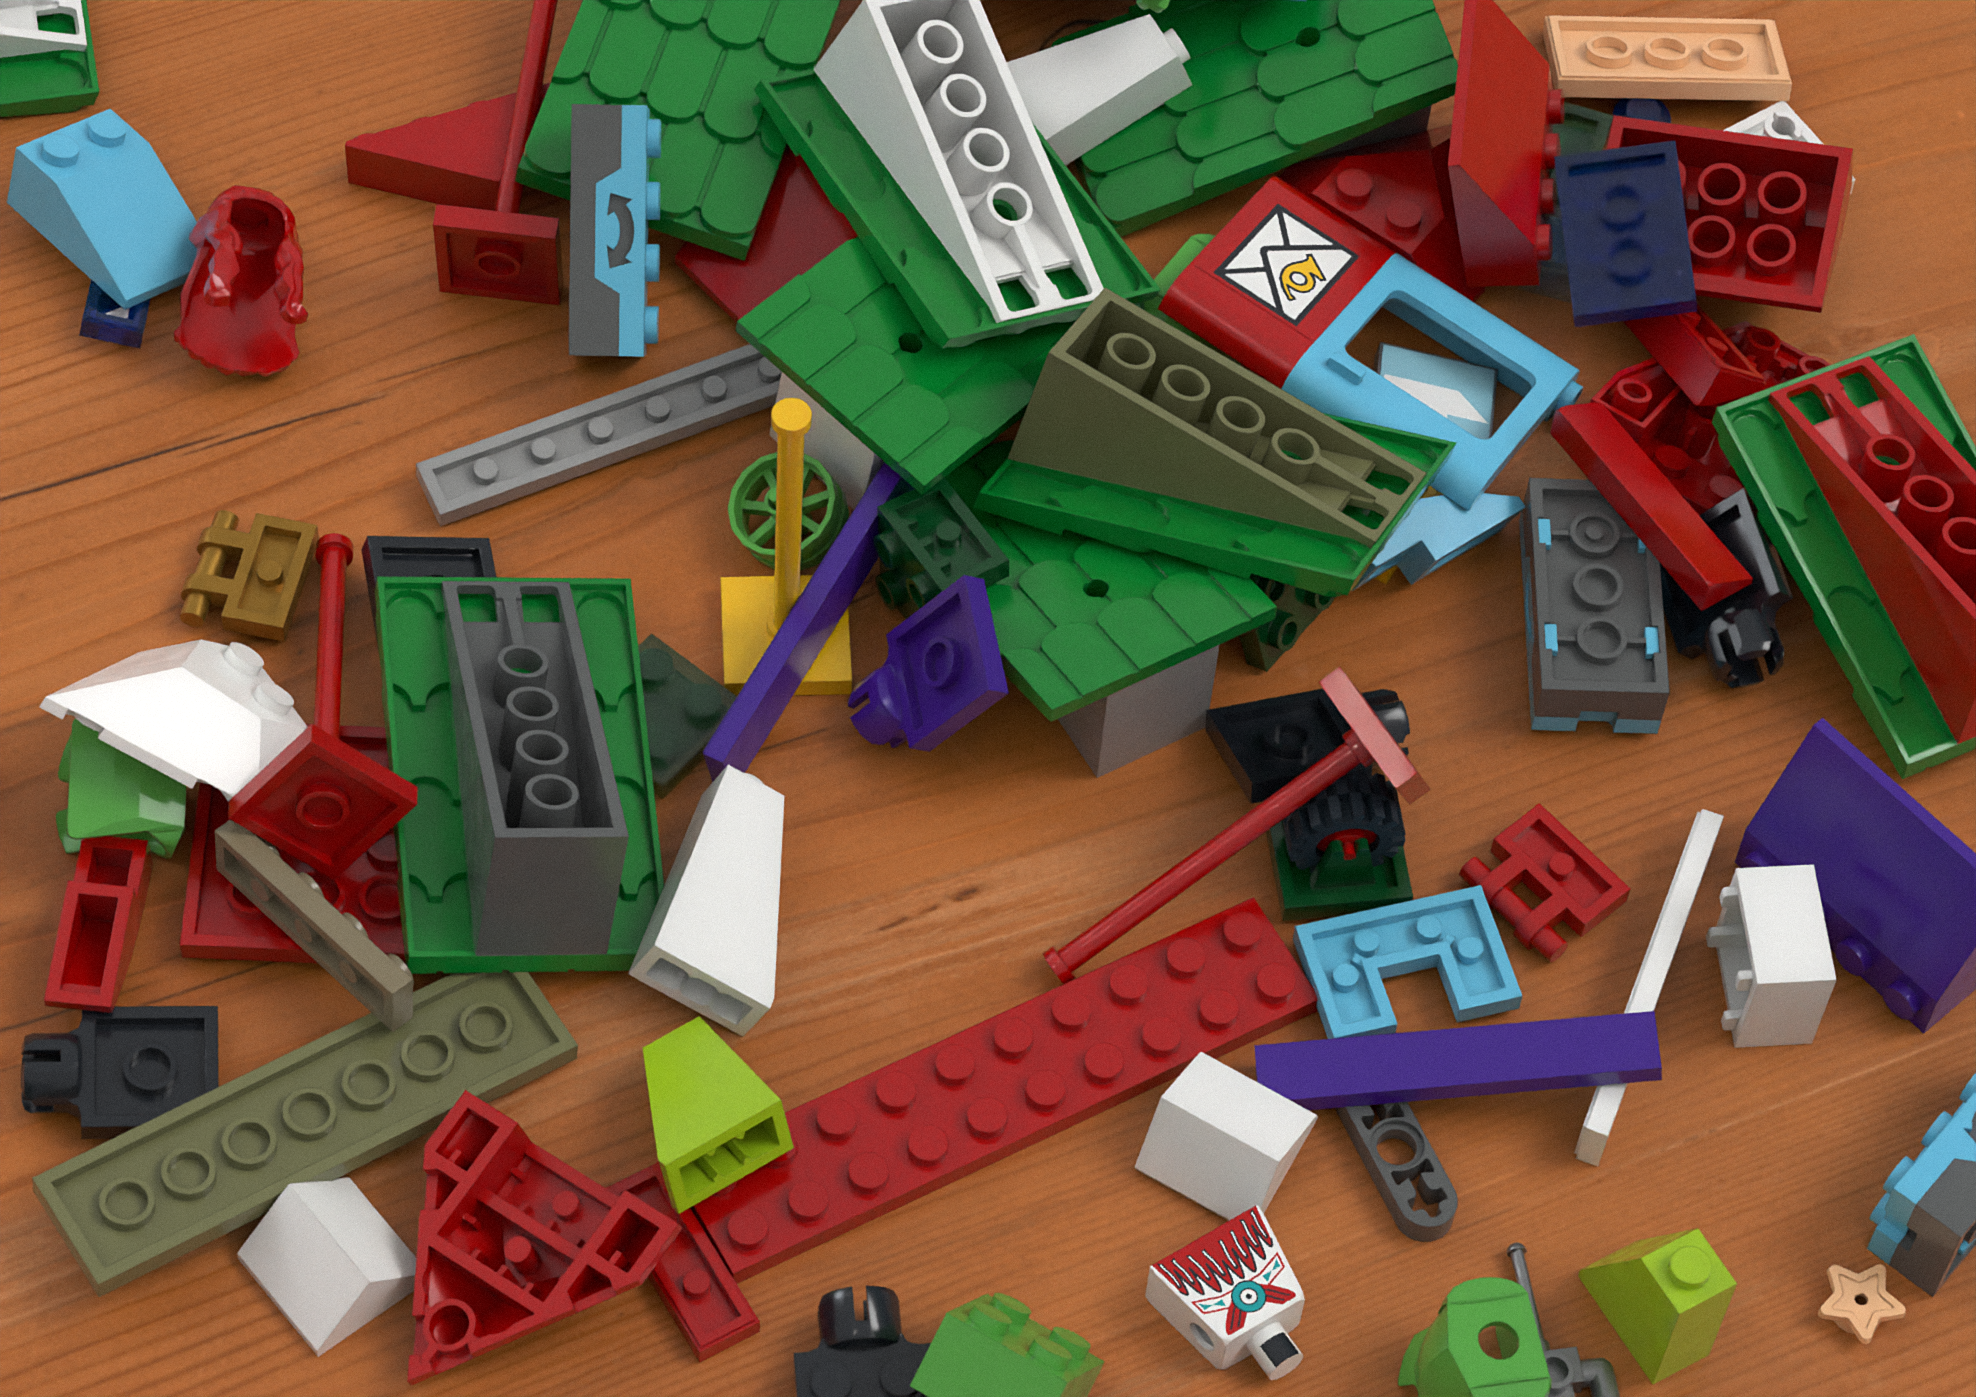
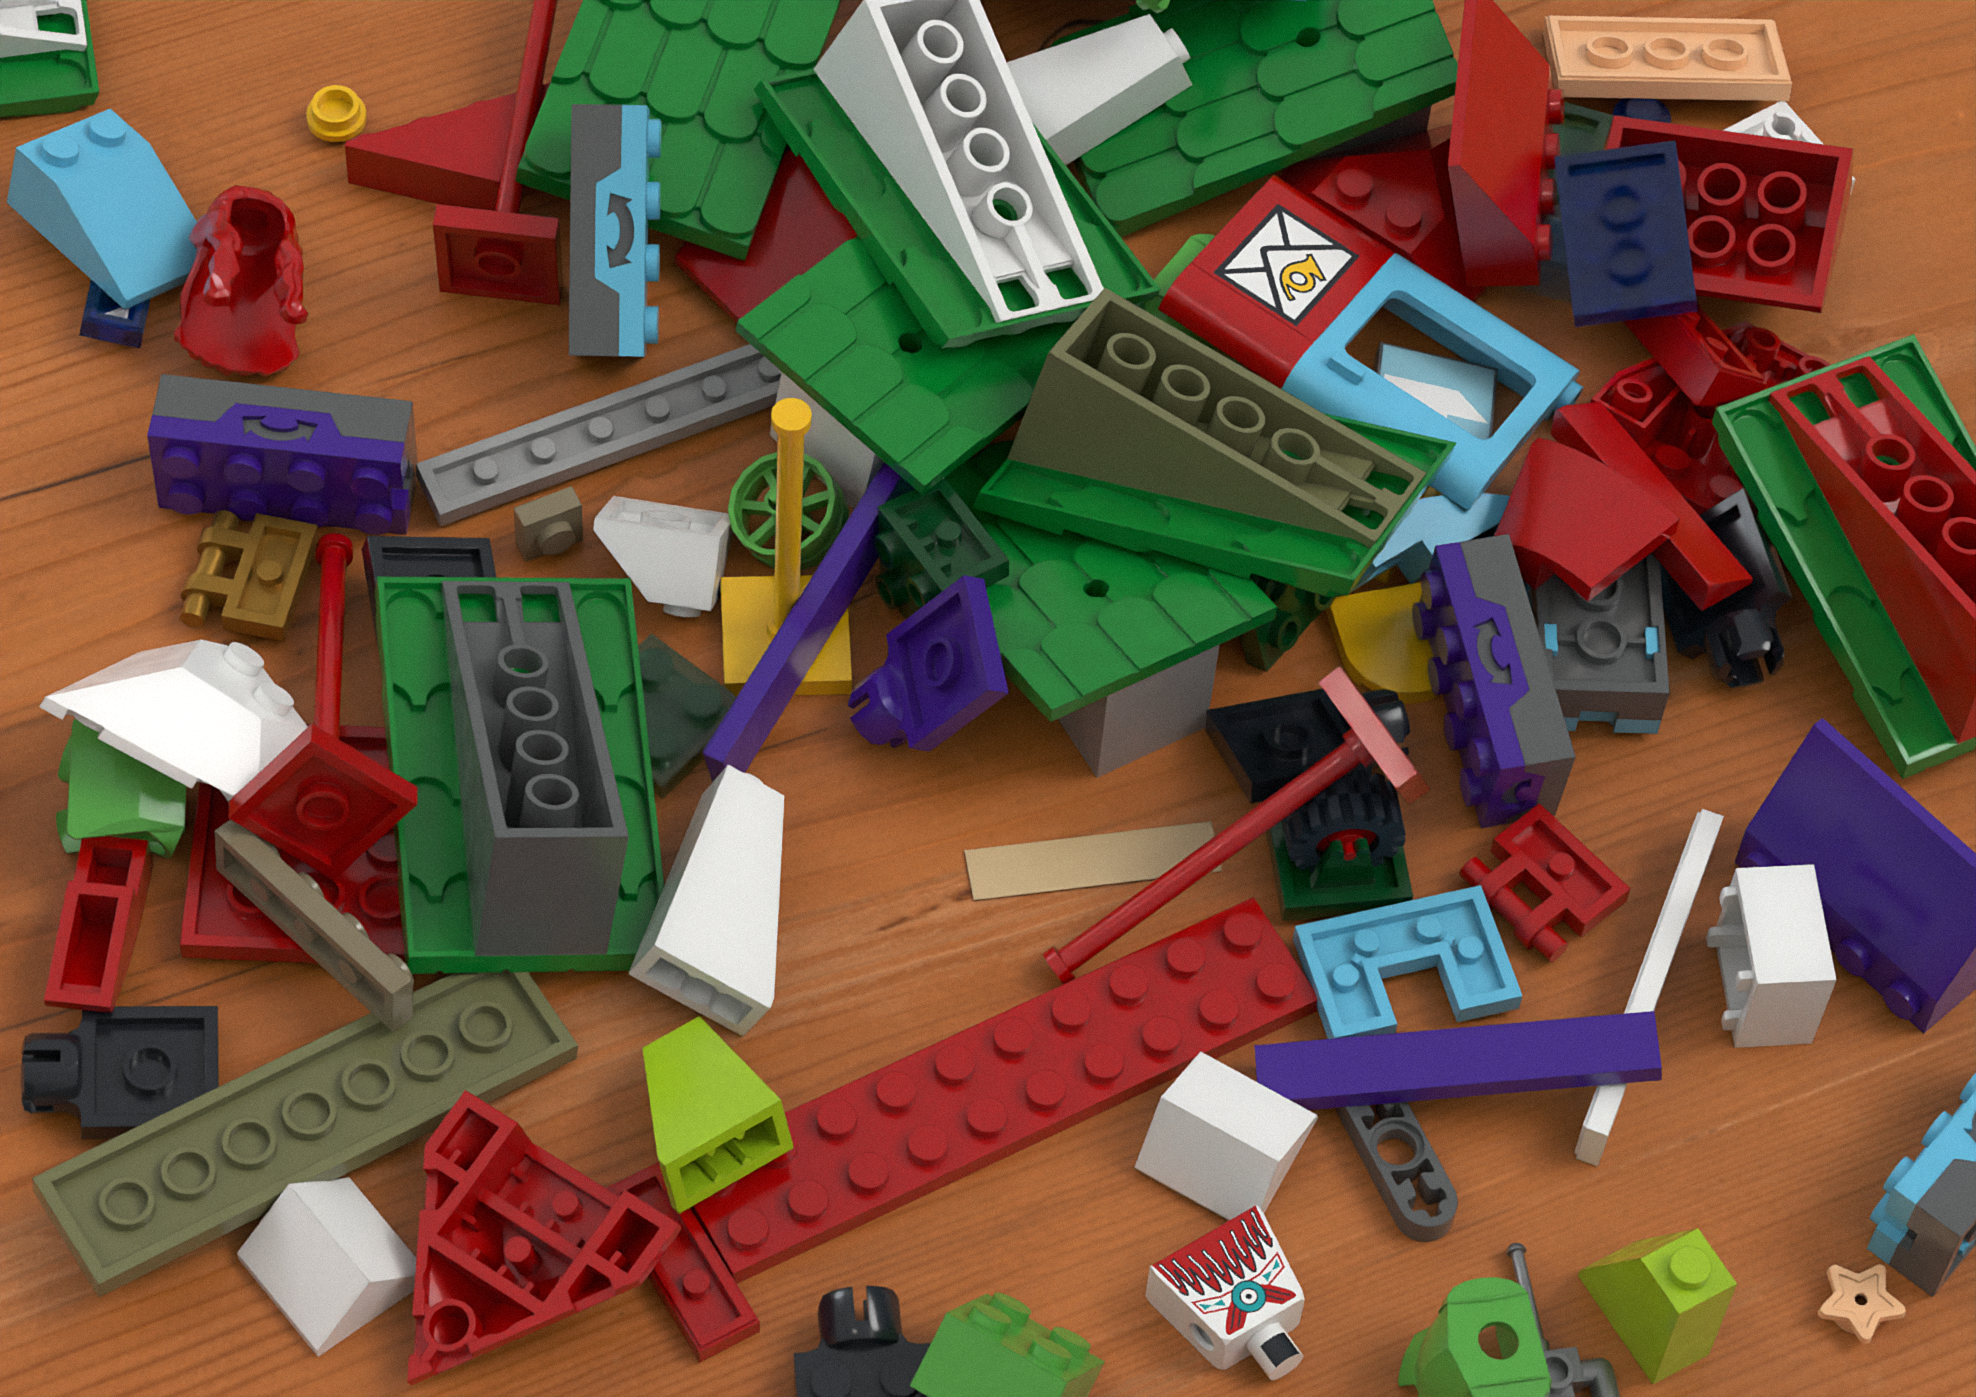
none -> dark purple piece [147,374,418,535]
none -> yellow plate [306,85,367,142]
none -> dark tan plate [514,486,583,562]
none -> white slope [593,496,733,617]
none -> tan sticker [964,821,1222,901]
none -> yellow tile [1325,582,1439,704]
none -> dark purple piece [1412,534,1576,828]
none -> red slope [1494,437,1680,602]

